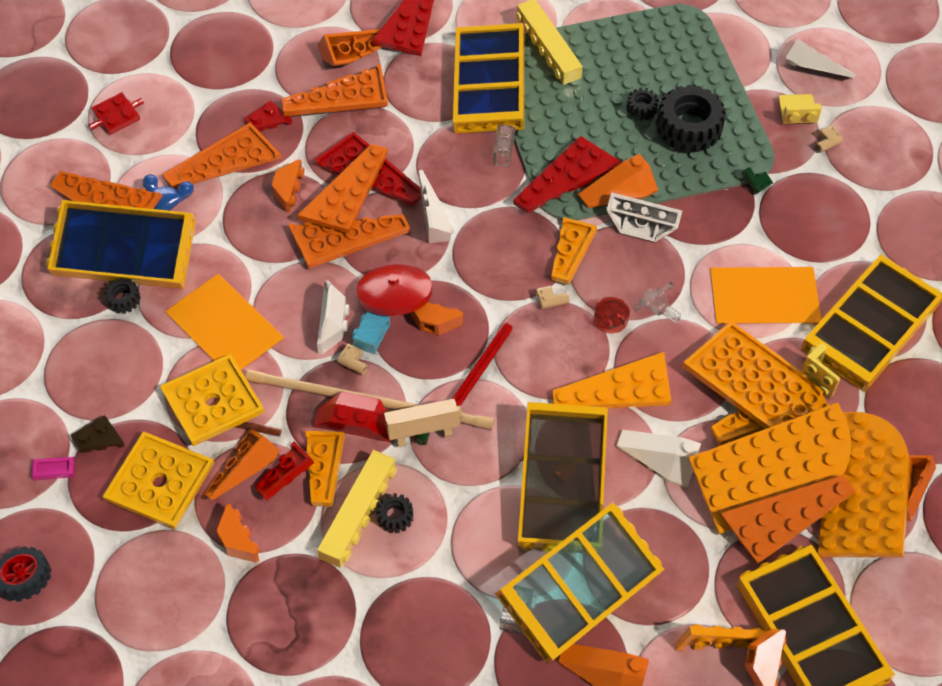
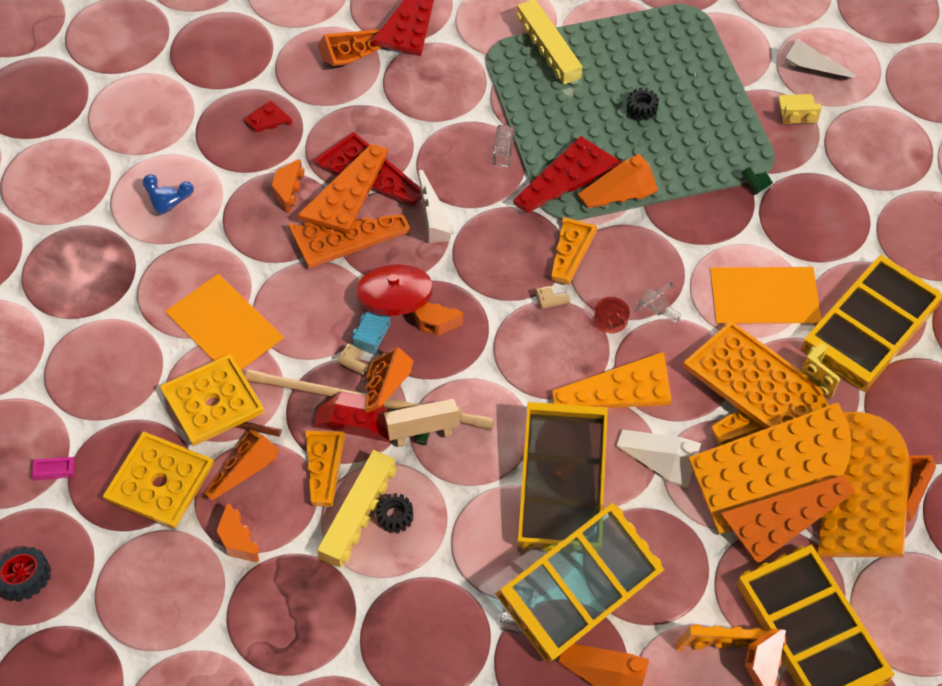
clear blue window [46,200,196,289] -> none
orange wing [50,171,163,240] -> none
dark brown wing [70,415,125,453] -> none
red plate [88,92,144,135] -> none
black tyre [104,278,141,314] -> none
orange wing [162,122,282,189] -> none
red wing [255,441,314,501] -> none
orange wing [282,64,388,116] -> none
white wedge [317,280,349,354] -> none
red axle [452,323,512,406] -> none
window [453,23,525,134] -> none
white wedge [607,192,682,242] -> none
black tyre [656,85,726,153] -> none
tan piece [815,125,843,153] -> none
none -> orange wedge [364,347,413,413]

